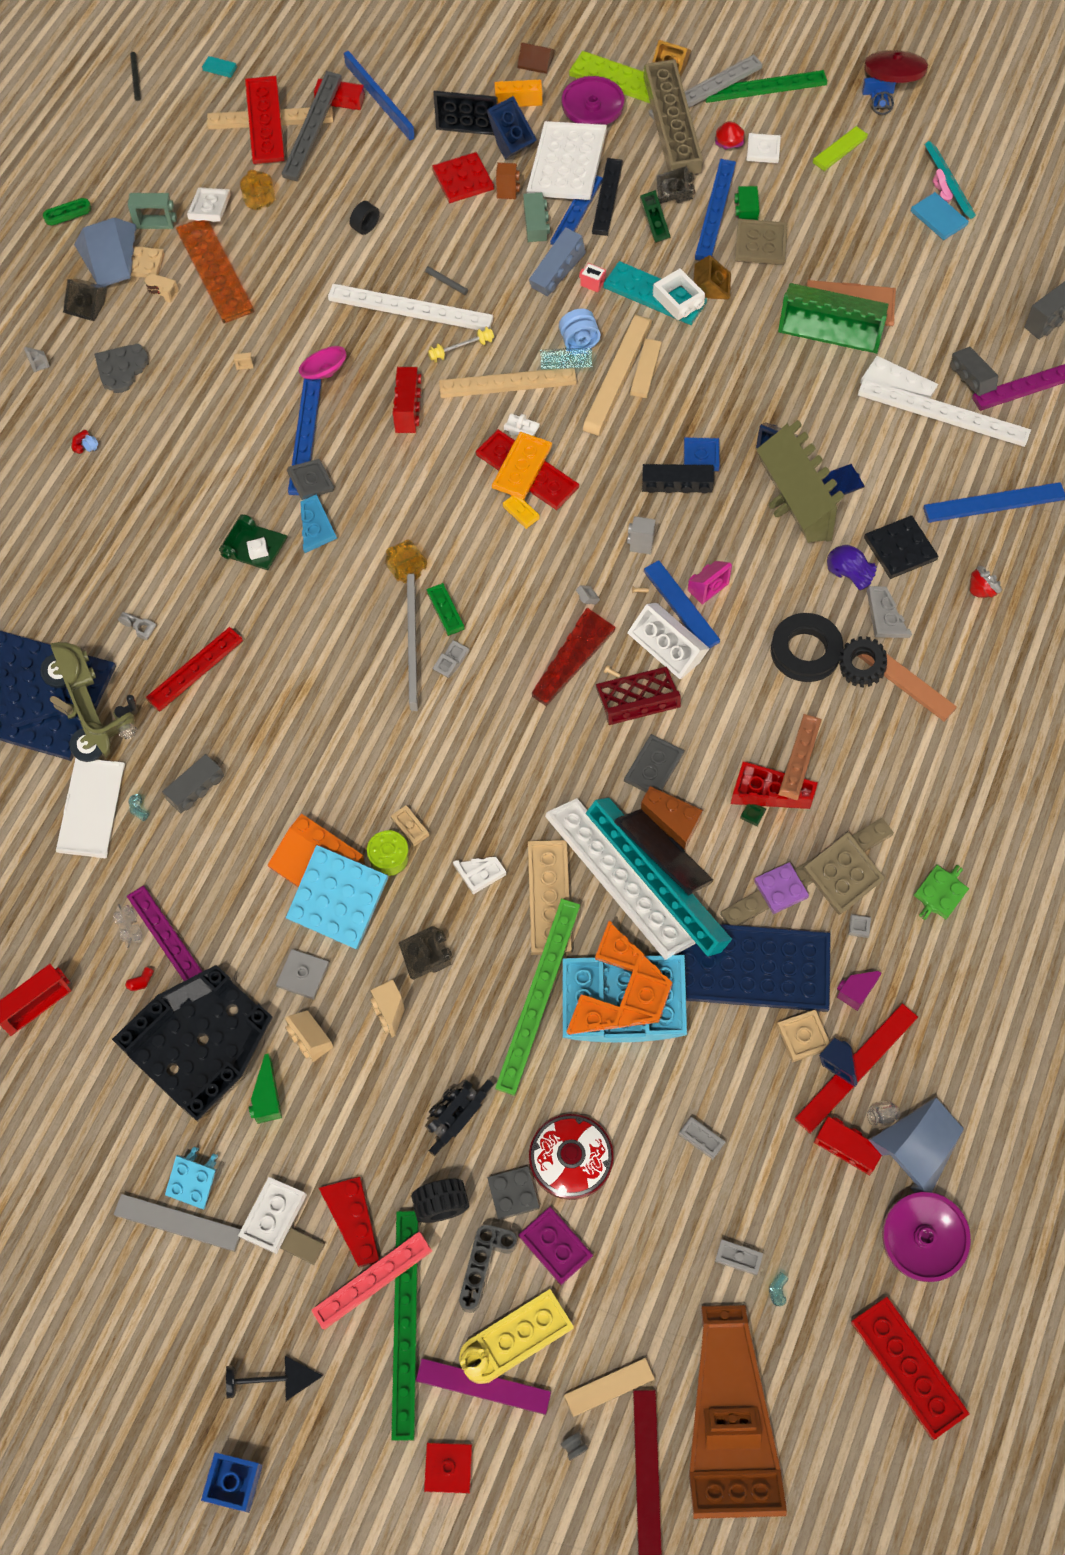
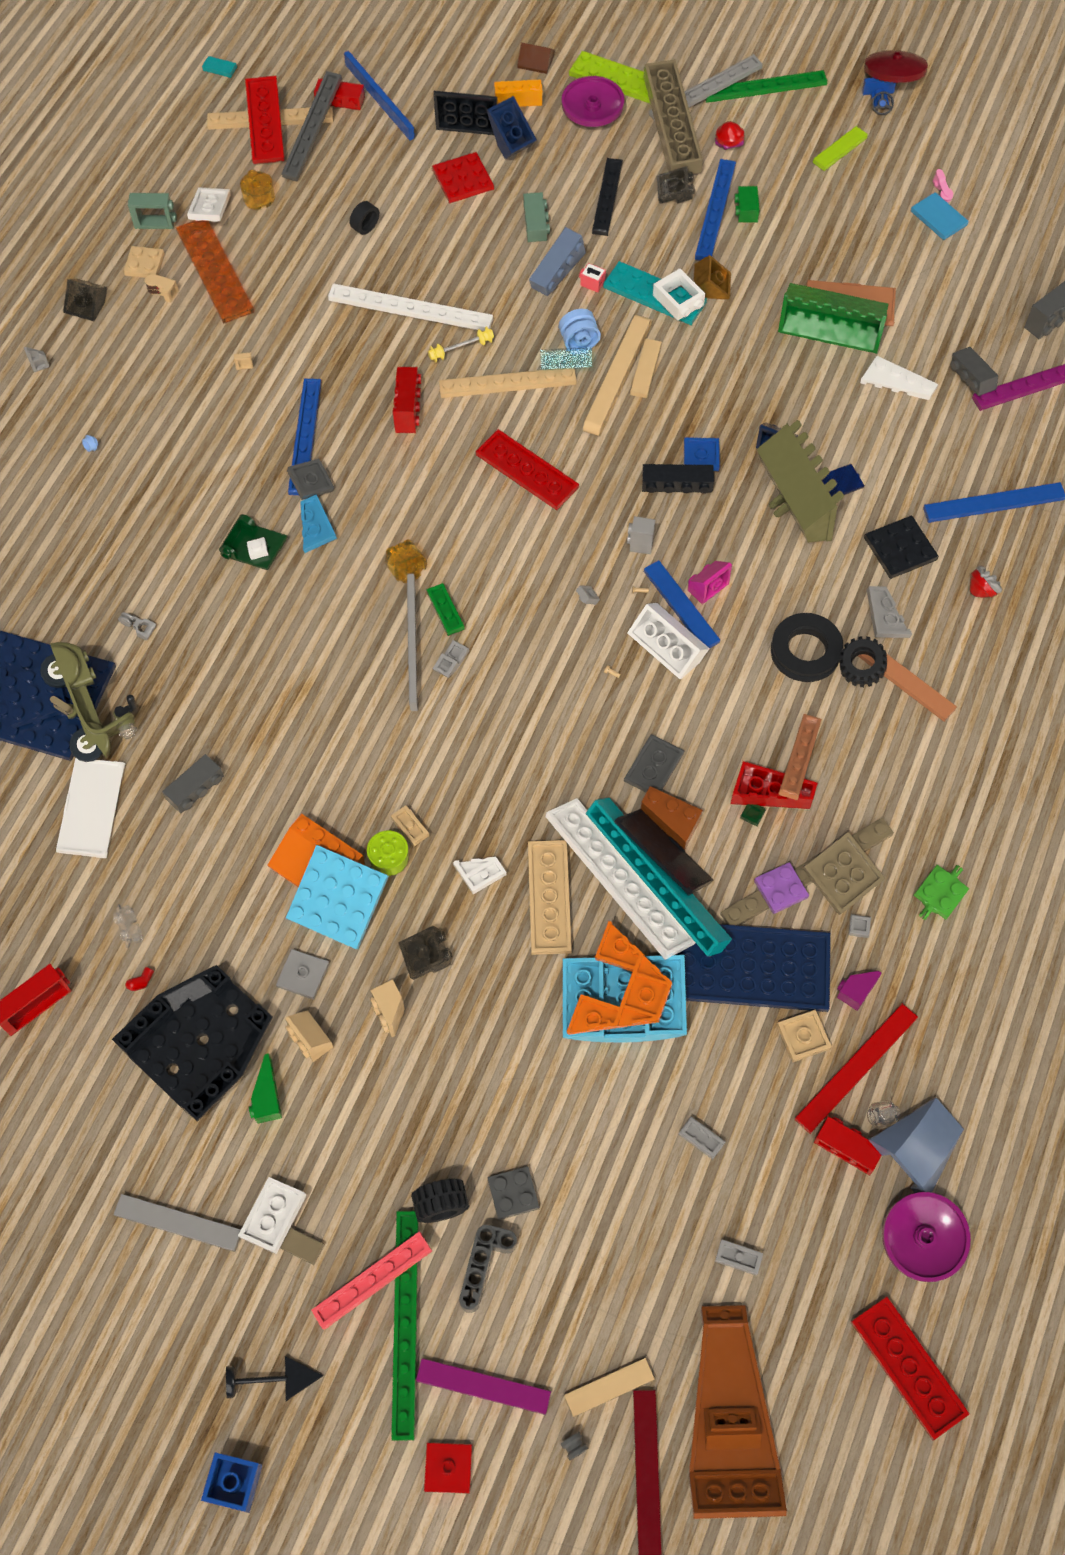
green plate [43,198,91,225] -> none
red arm [71,430,89,454] -> none
sand blue wedge [74,218,137,288] -> none
dark grey plate [94,344,149,393] -> none
magenta tile [127,885,202,981] -> none
clear light blue arm [128,794,149,821] -> none
pearl dark grey bar [130,52,141,101] -> none
red plate [146,627,243,712] -> none
medium azure plate [165,1146,218,1210] -> none
dark pink dish [299,346,347,380] -> none
red wing [319,1177,379,1268] -> none
dark grey bar [425,266,468,295] -> none
black piece [425,1079,494,1156] -> none
light yellow plate [459,1289,574,1384] -> none
light orange tile [492,431,552,500] -> none
bright green plate [495,898,580,1096] -> none
dark orange brick [496,162,520,199] -> none
yellow plate [503,496,539,529] -> none
white hips [504,414,539,436] -> none
magenta tile [518,1207,593,1286] -> none
white plate [527,121,607,200] -> none
dish [529,1114,613,1200] -> none
clear red wing [532,608,616,706] -> none
blue tile [550,175,603,245] -> none
dark red fence [596,666,681,725] -> none
dark green slope [640,190,671,243] -> none
pearl gold slope [652,40,691,77] -> none
dark tan plate [735,219,787,265] -> none
white plate [747,133,781,163] -> none
clear light blue arm [769,1272,789,1306] -> none
dark blue slope [819,1038,858,1087] -> none
dark purple piece [827,545,877,590] -> none
white plate [858,378,1031,447] -> none
teal tile [924,141,976,219] -> none

